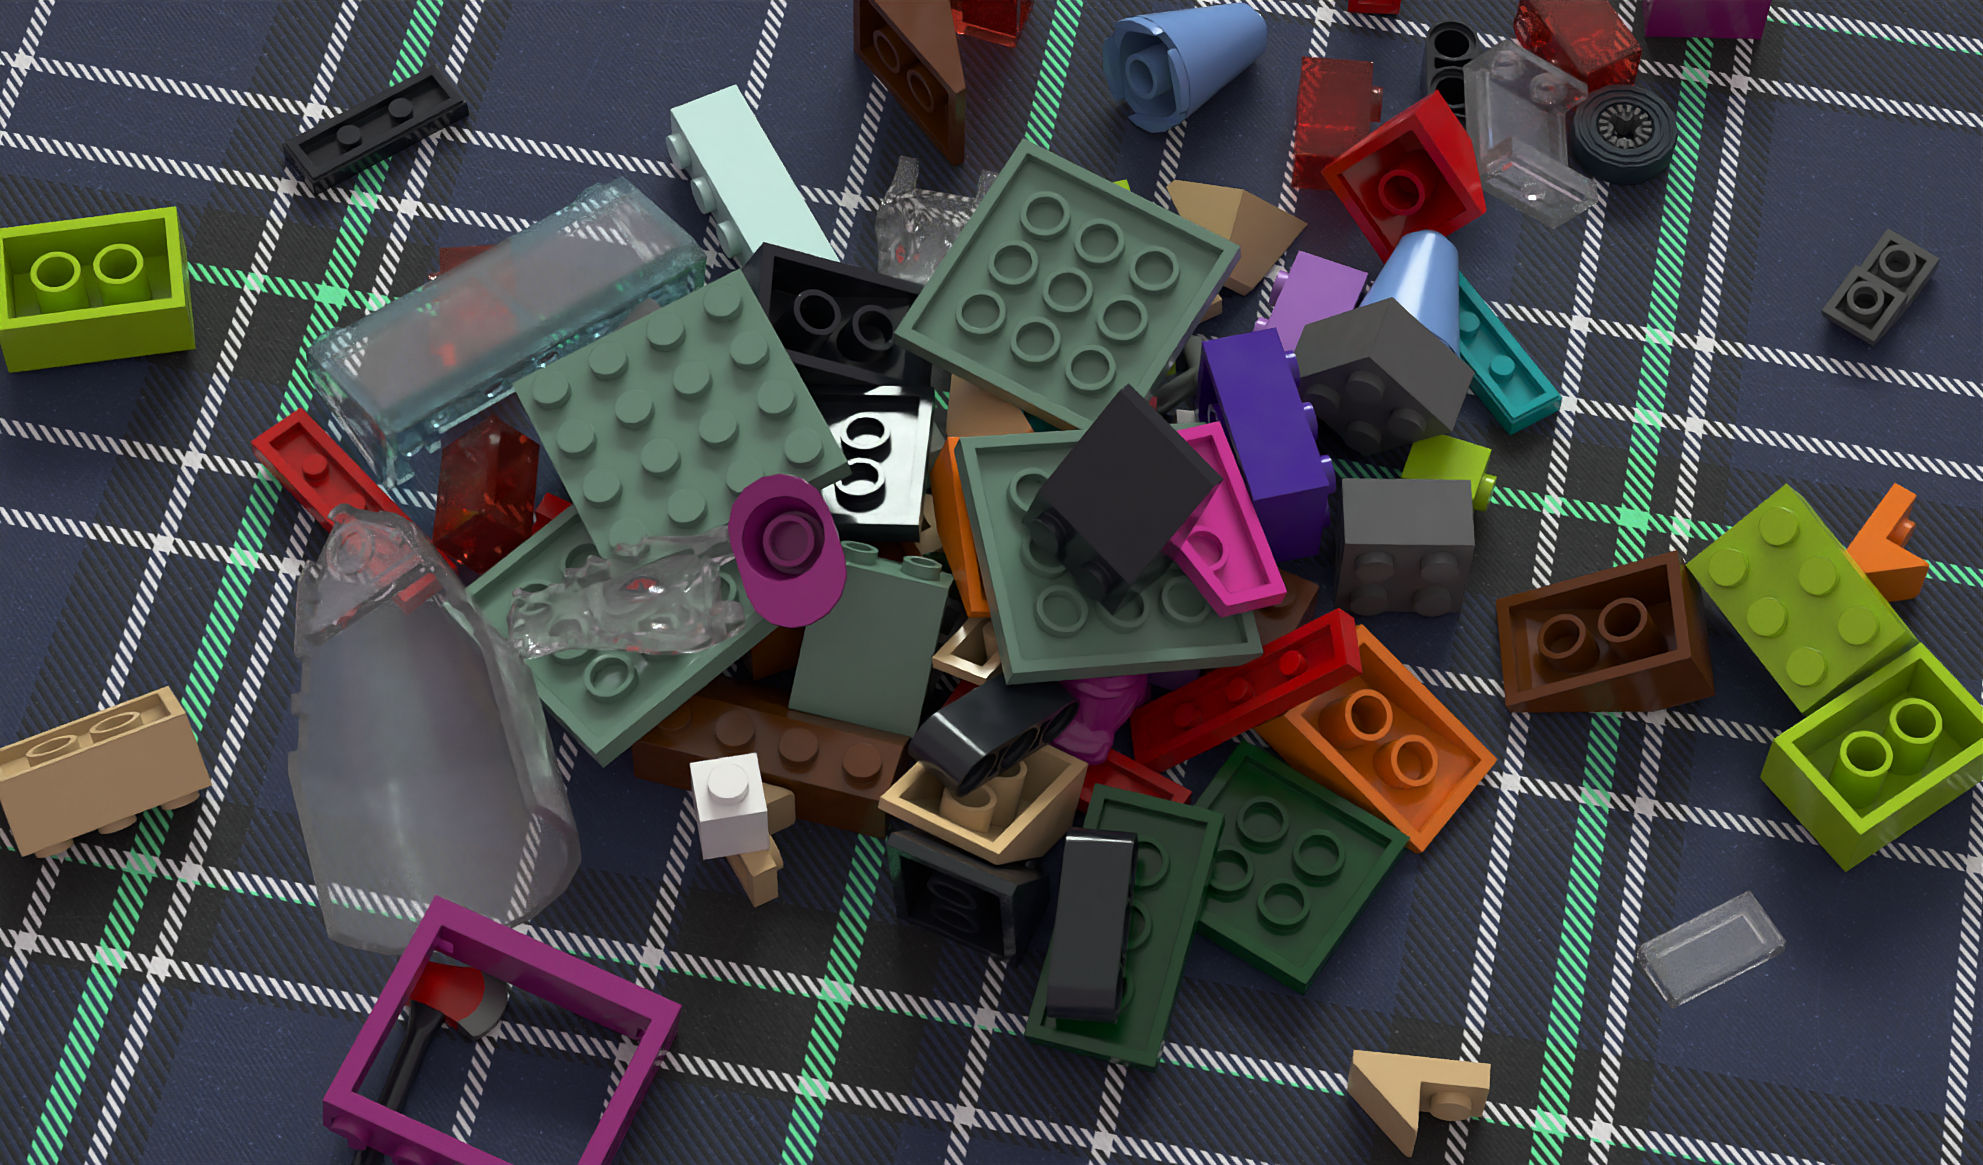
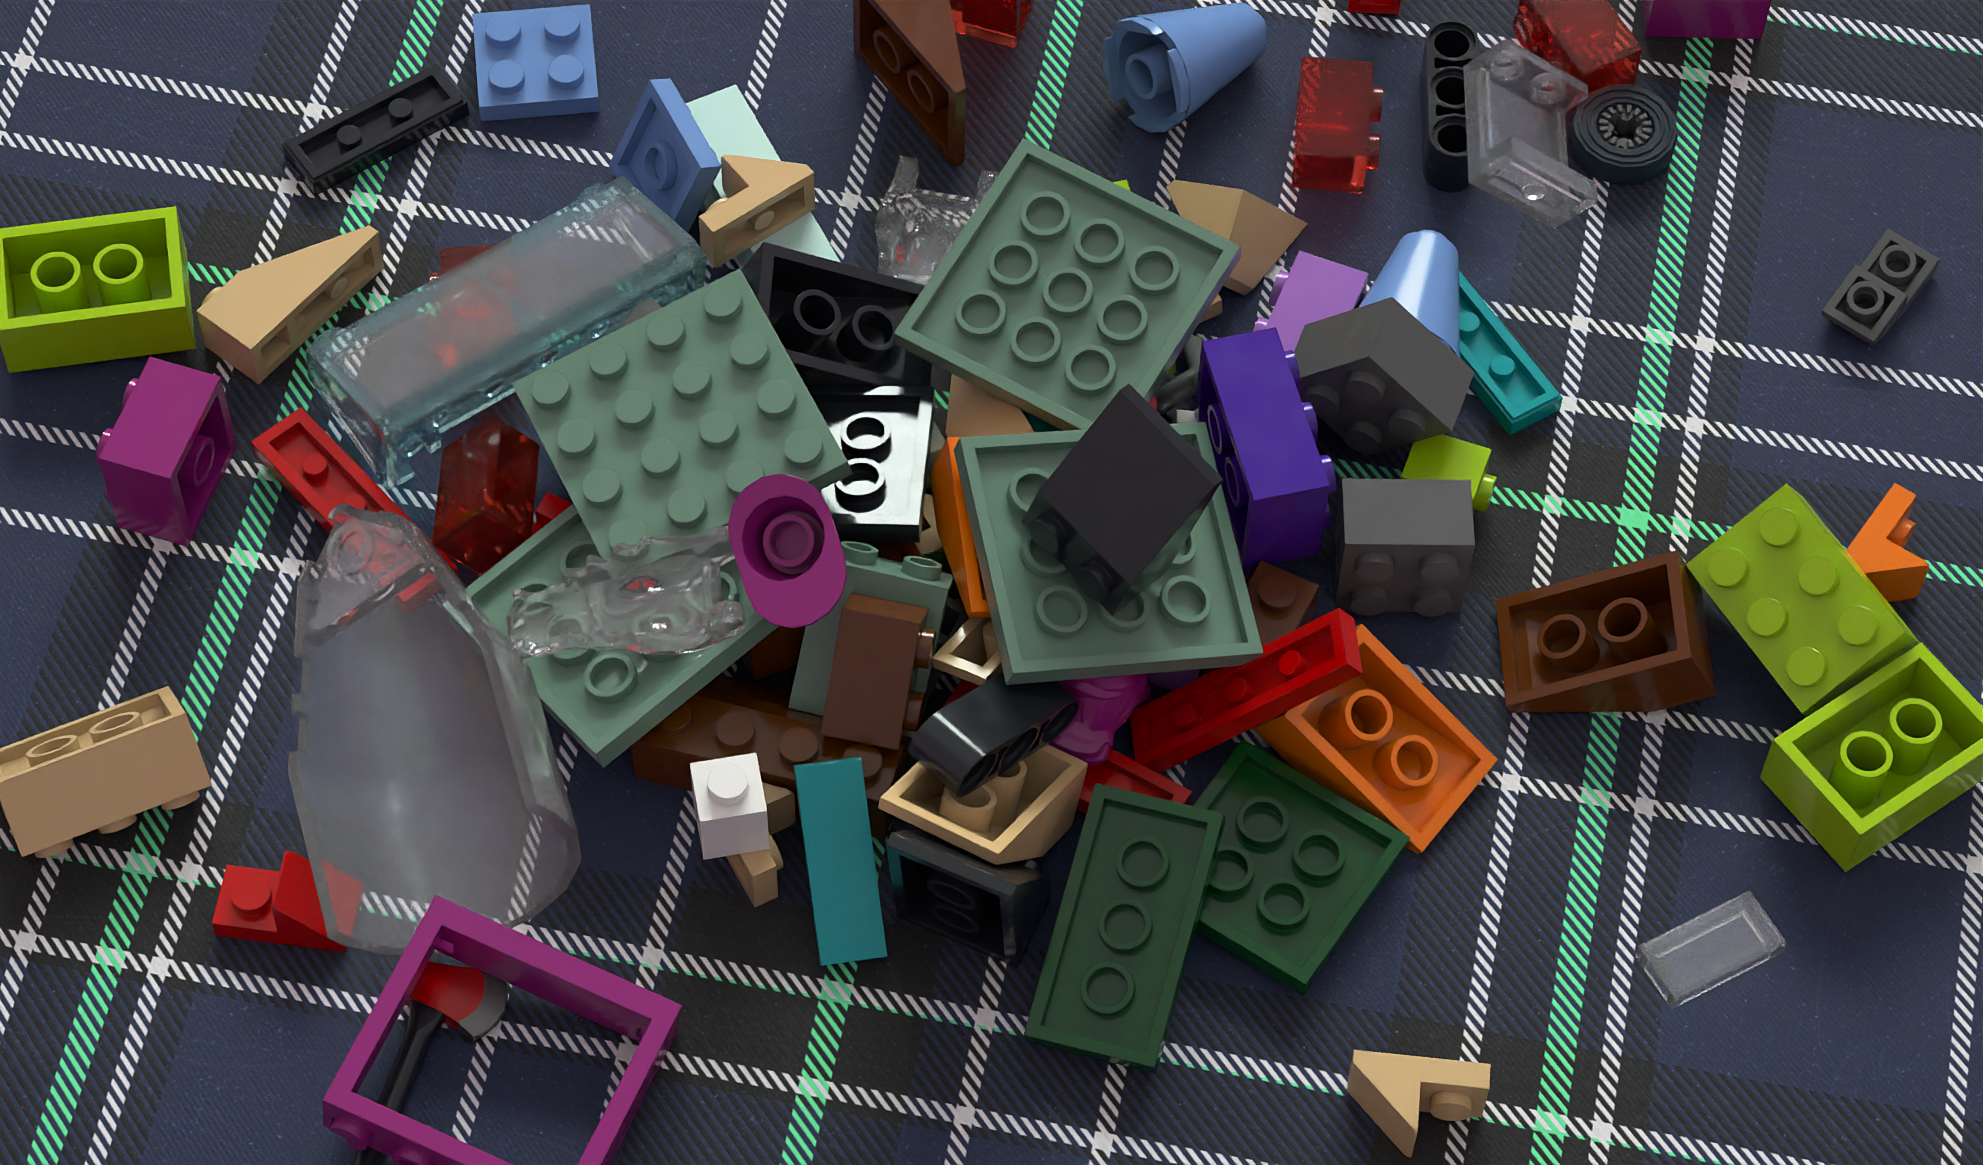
black beam [1046,827,1138,1024] -> none
dark pink wing [1174,421,1287,618] -> none
red slope [1321,90,1487,264] -> none
none -> magenta brick [96,357,237,547]
none -> tan slope [196,225,384,384]
none -> red slope [212,851,360,953]
none -> medium blue plate [472,4,600,122]
none -> medium blue plate [609,78,722,252]
none -> tan slope [699,155,815,269]
none -> teal tile [793,756,887,966]
none -> reddish brown brick [820,593,936,750]

